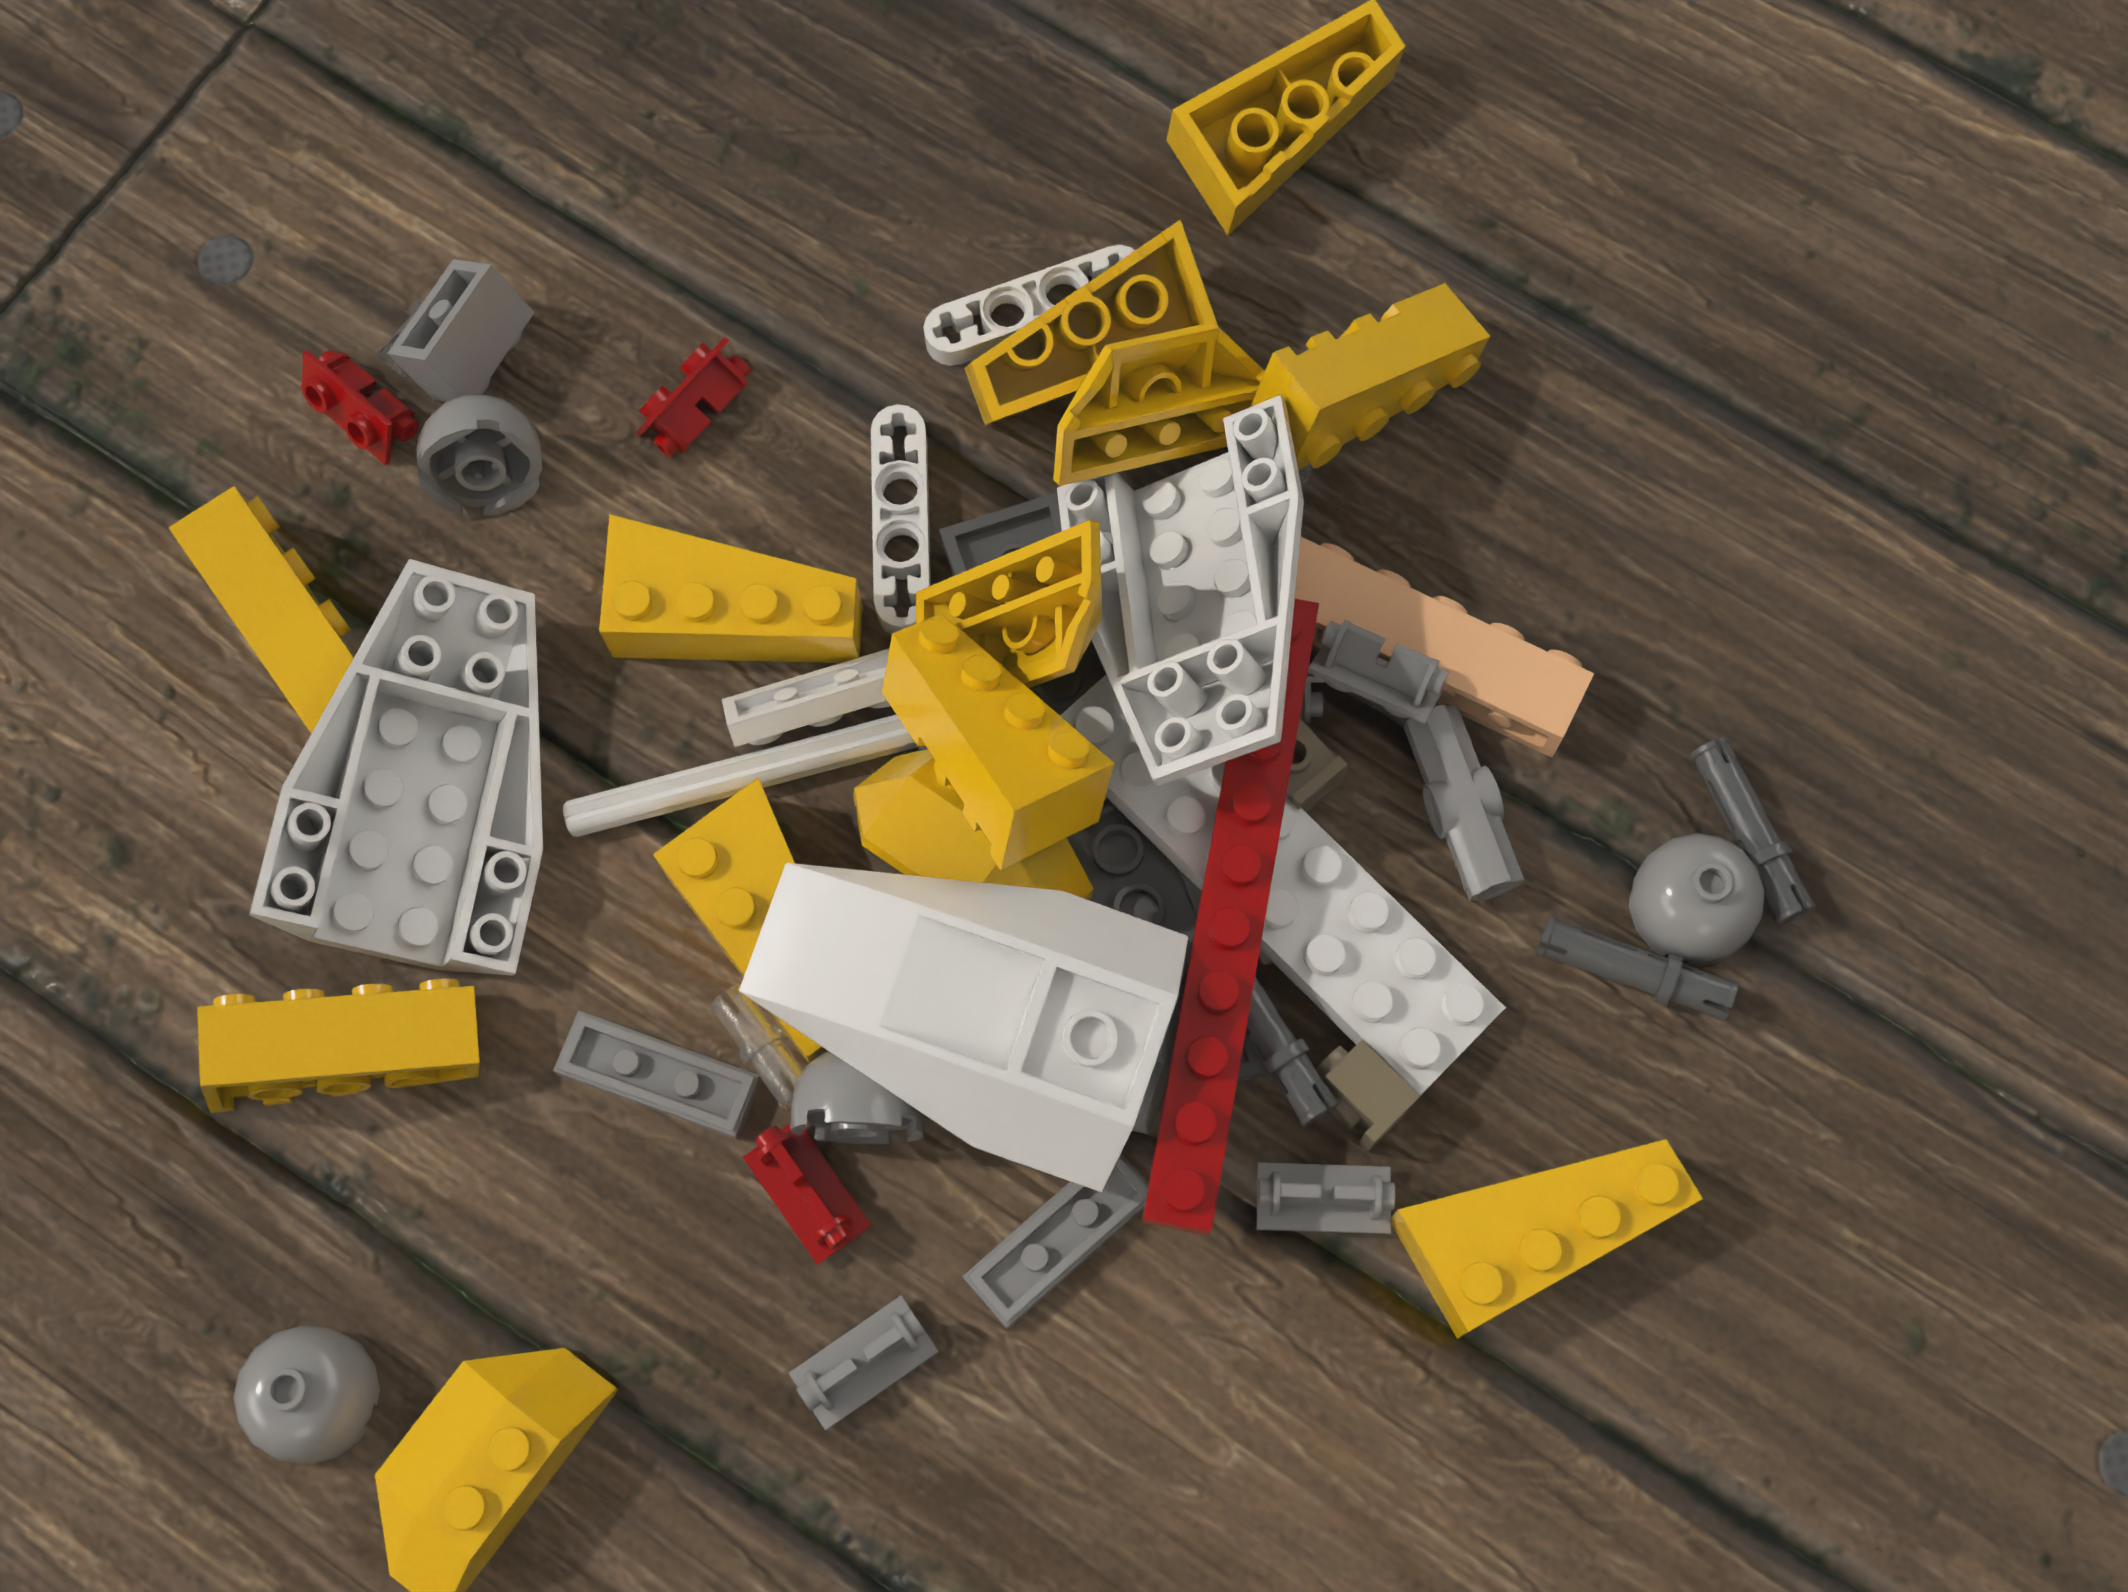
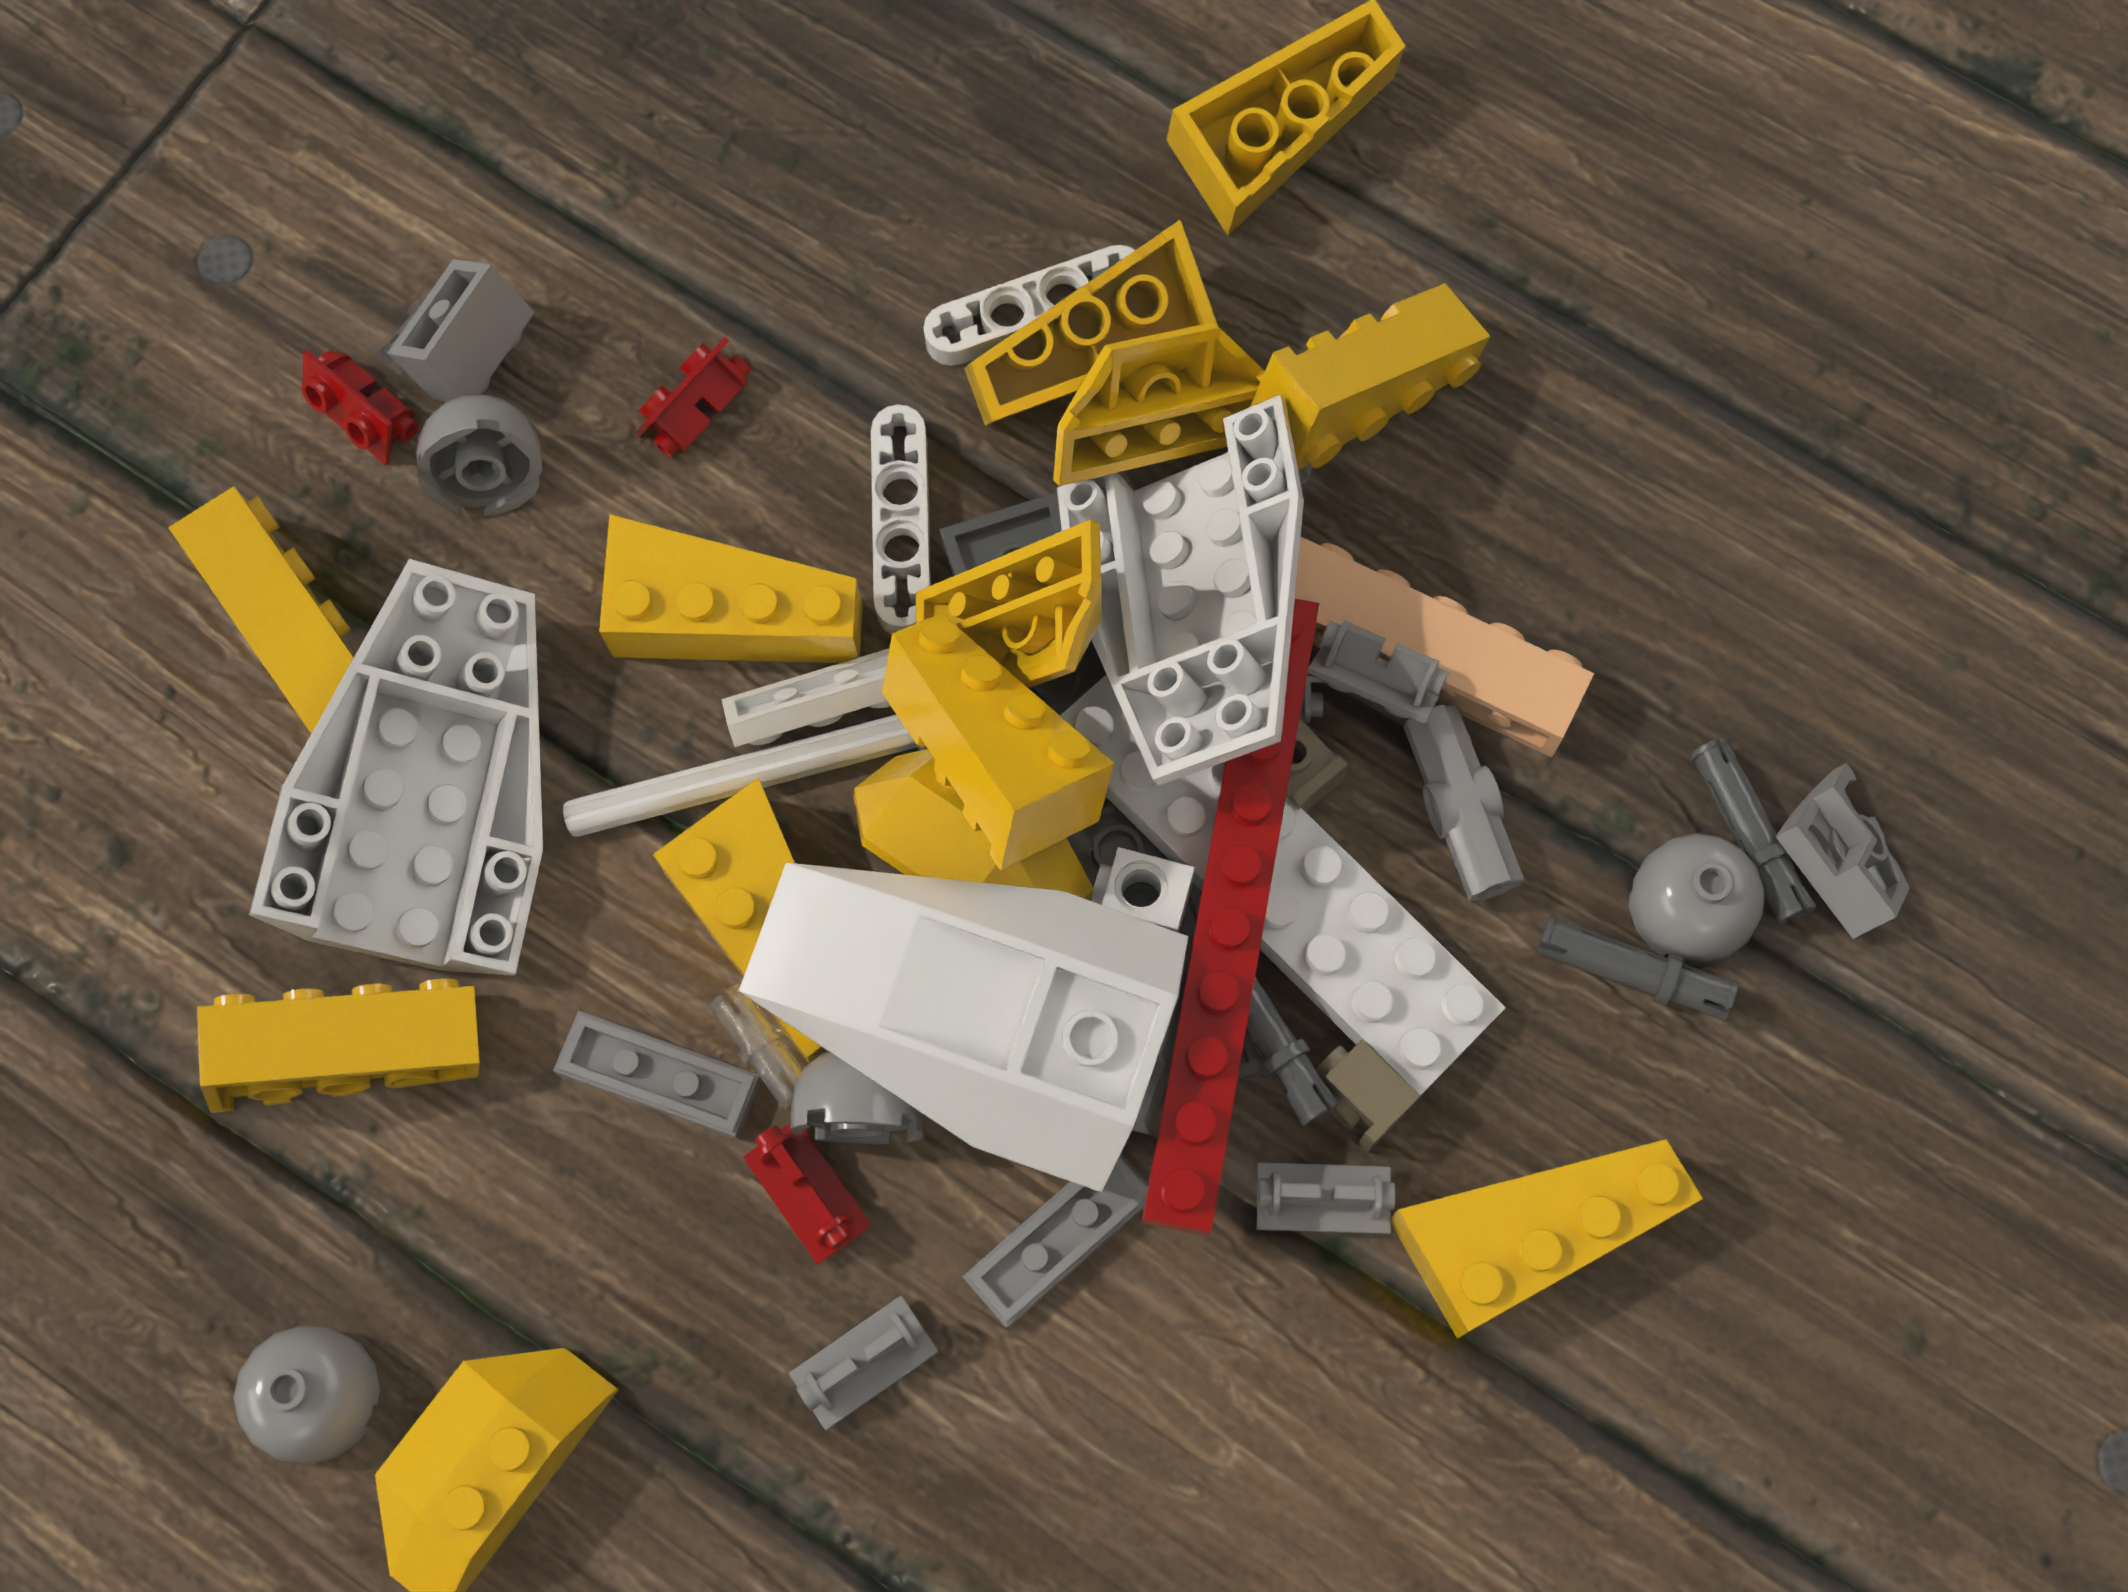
none -> white brick [1091,847,1195,933]
none -> light grey slope [1776,763,1910,939]

